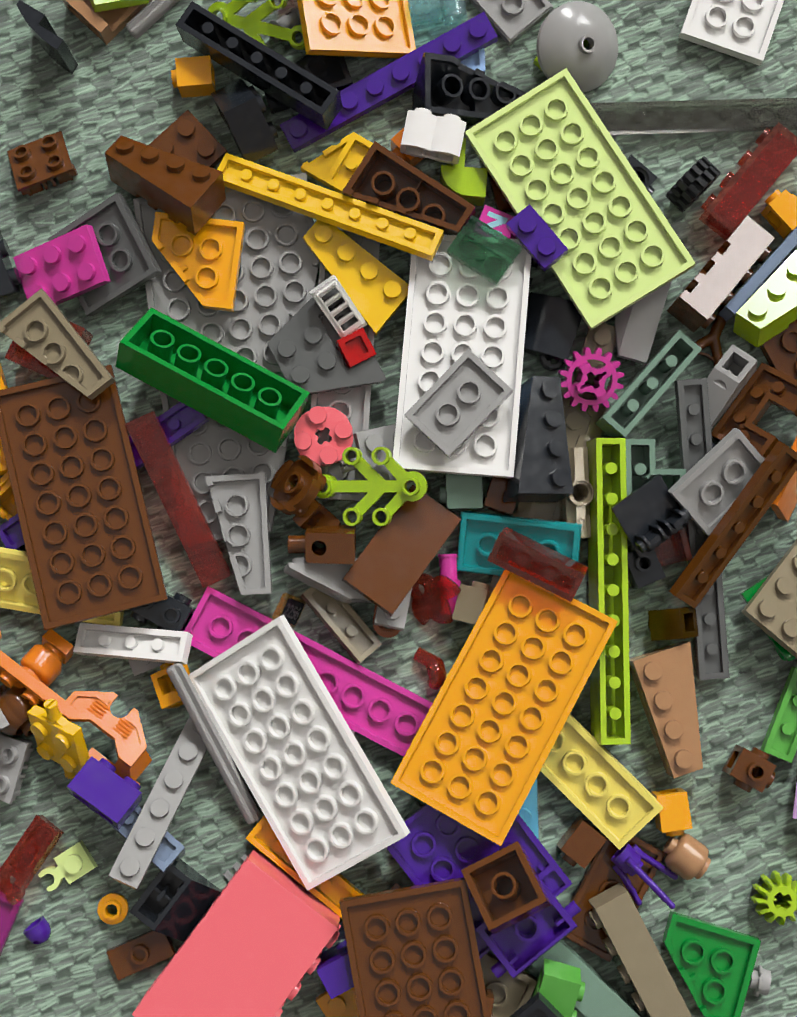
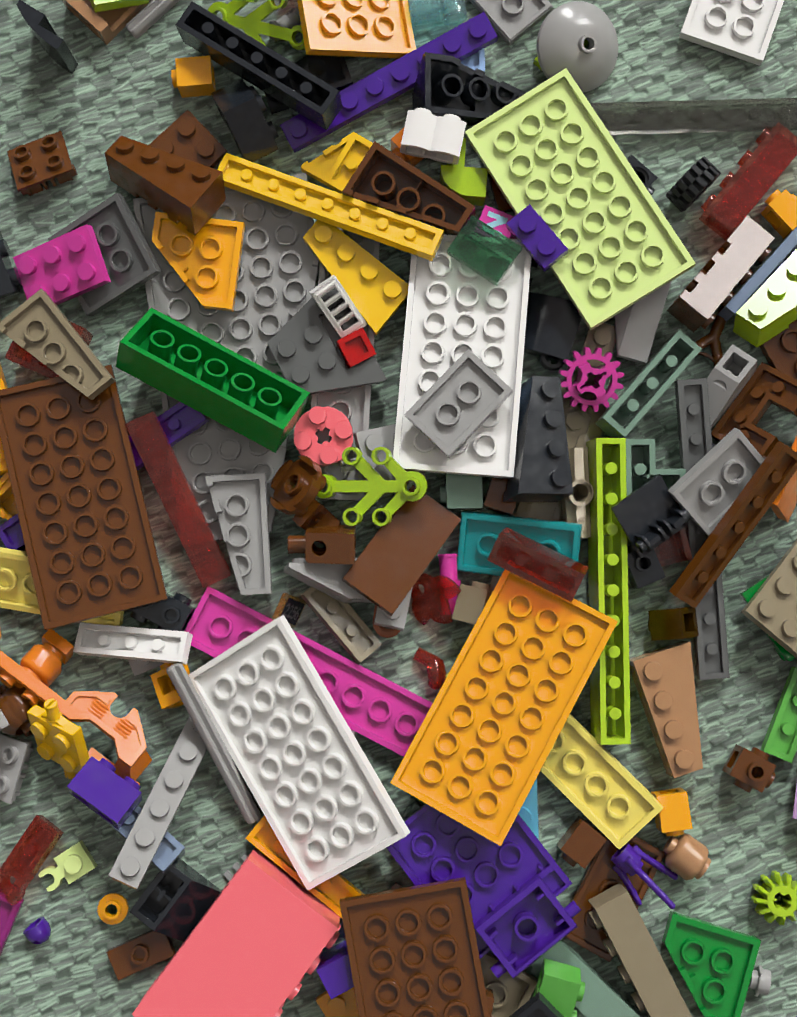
reddish brown brick [461,841,551,934] -> none

